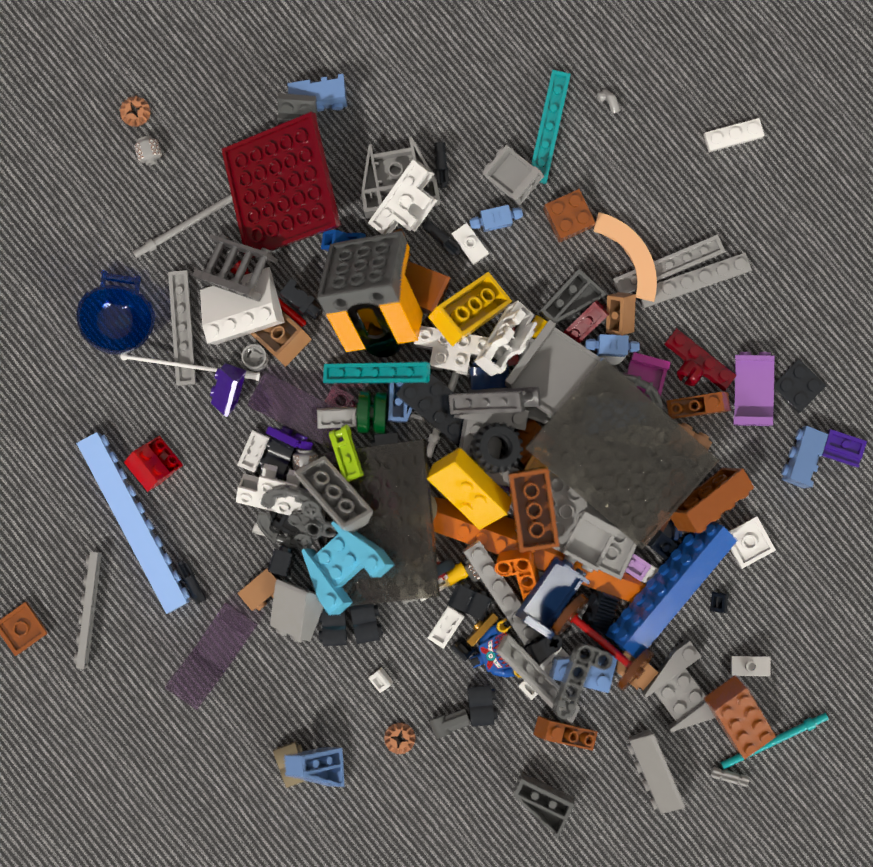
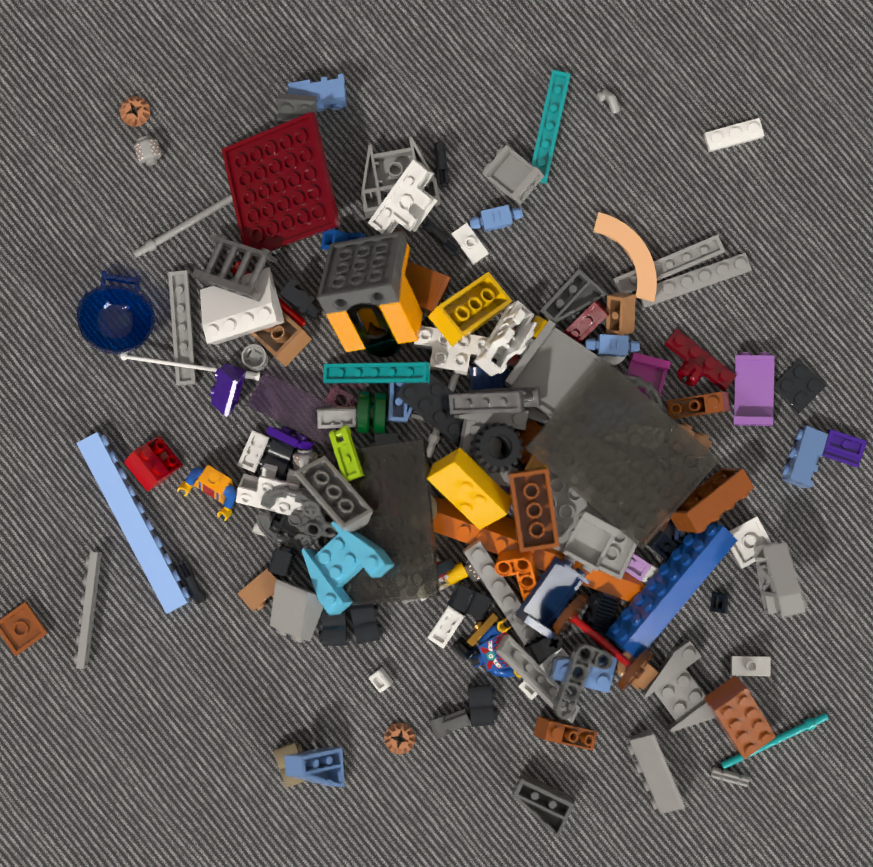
clear purple windscreen [165,602,258,710] -> none
dark orange brick [543,189,595,243] -> none
none -> torso [177,465,237,521]
none -> light grey wedge [753,542,807,617]

